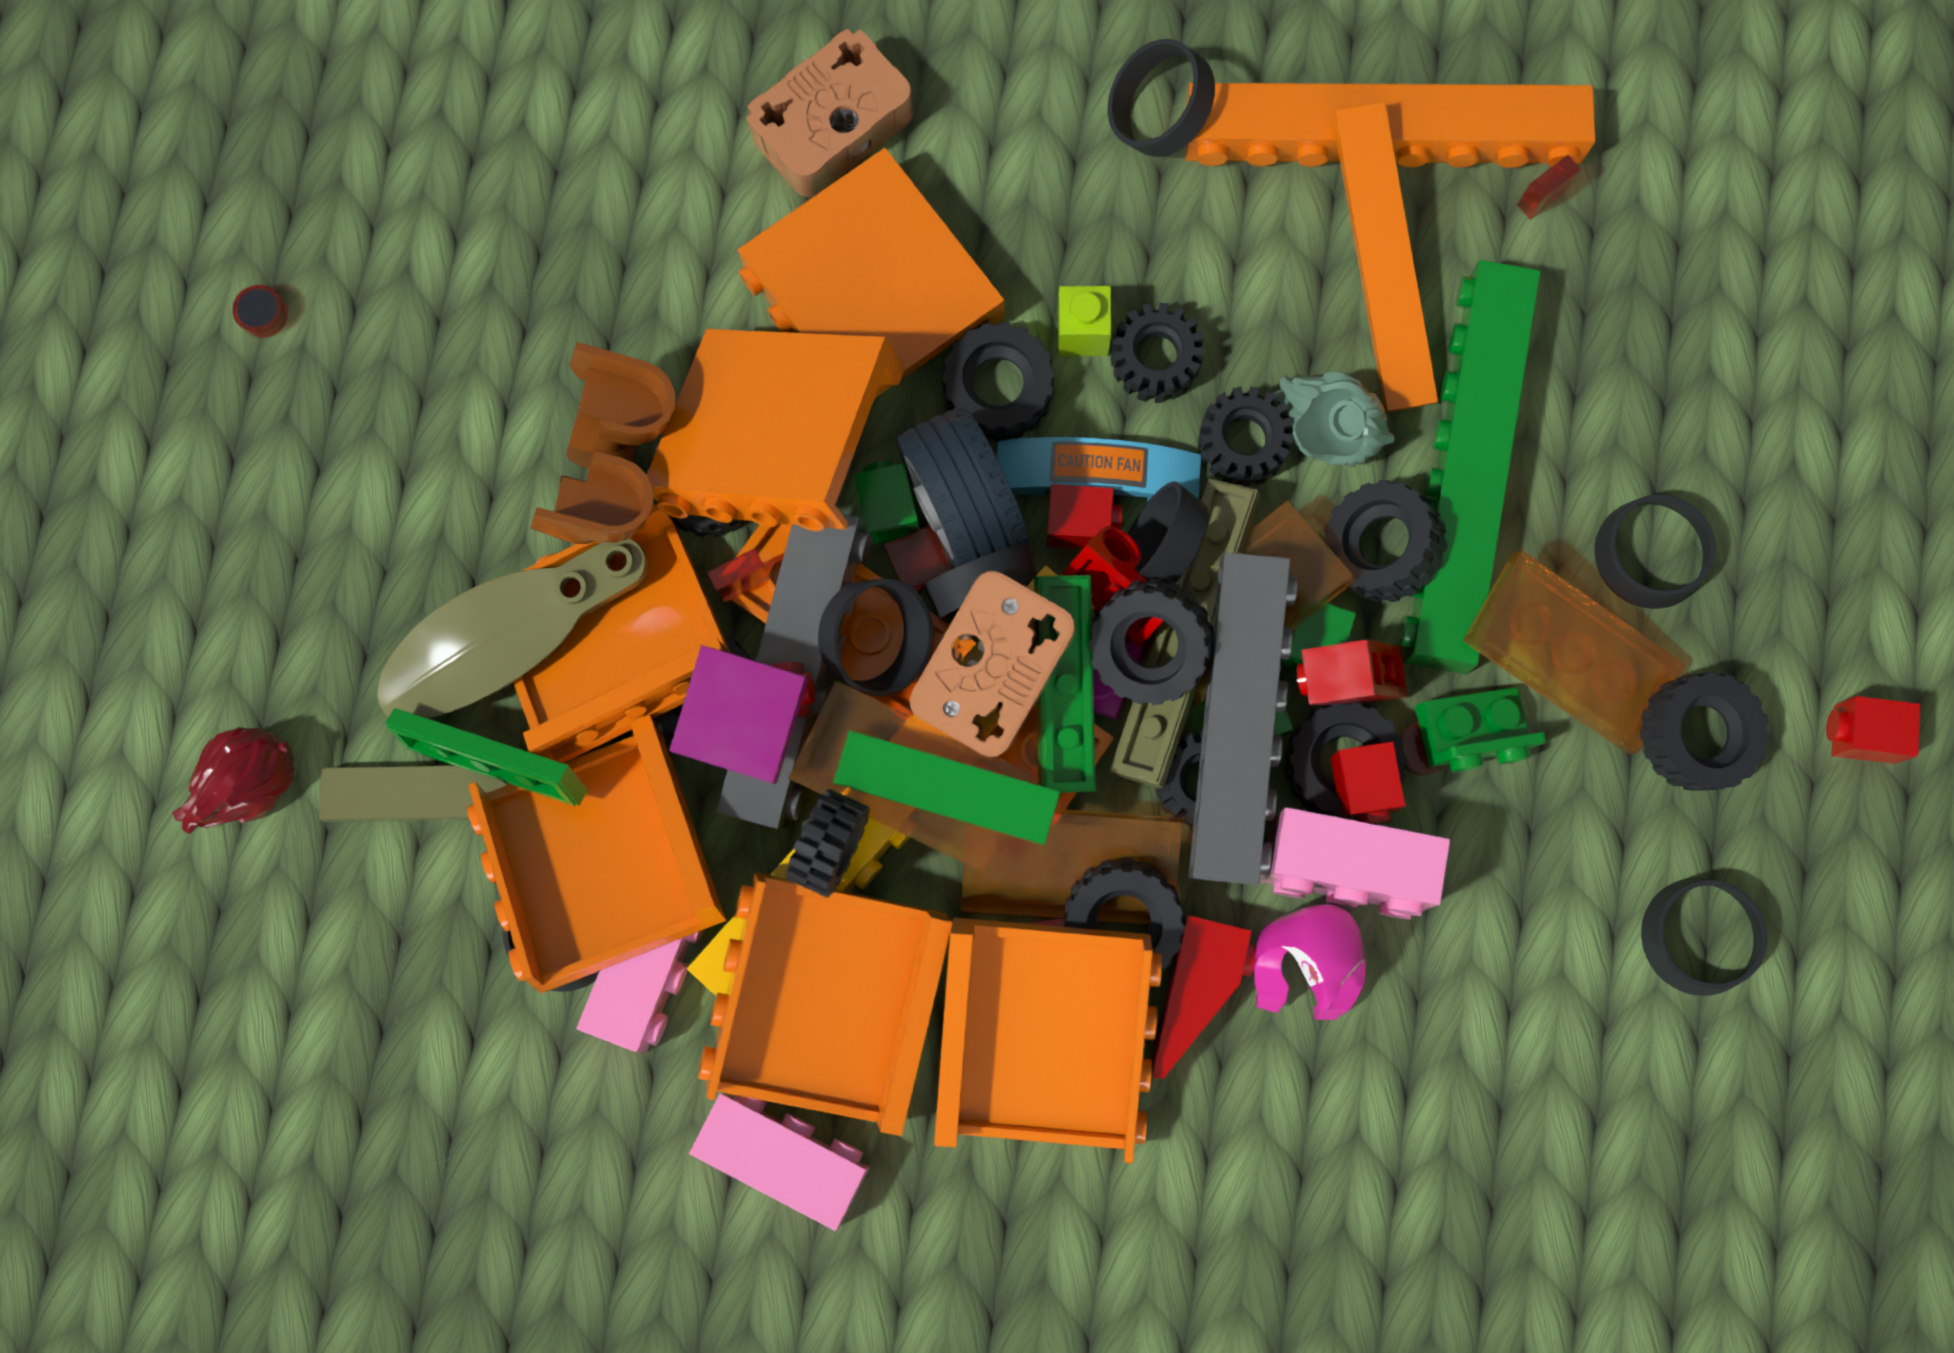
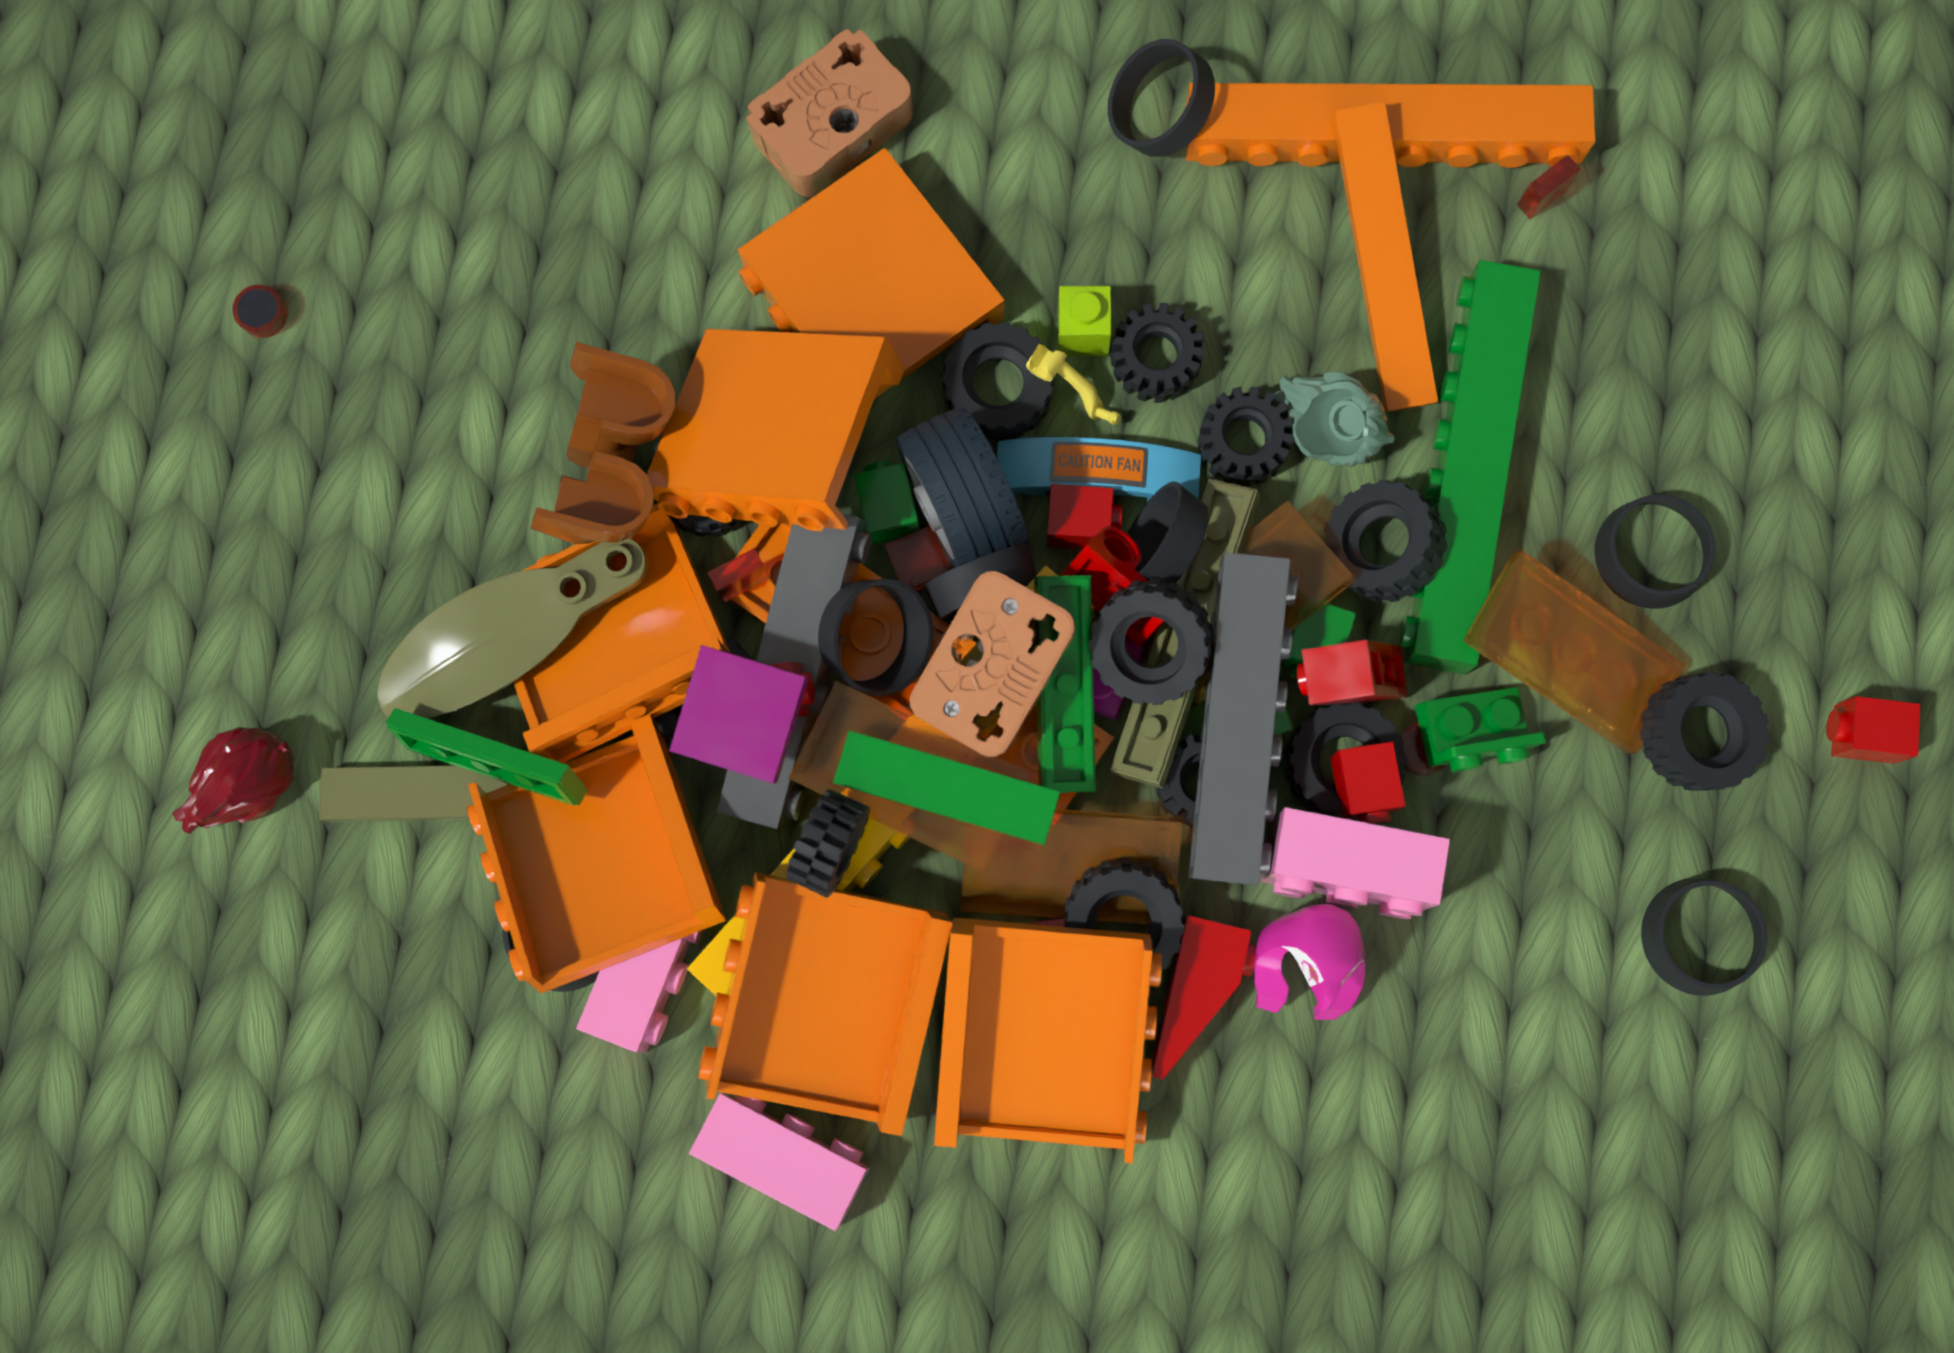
none -> light yellow piece [1026,344,1121,425]

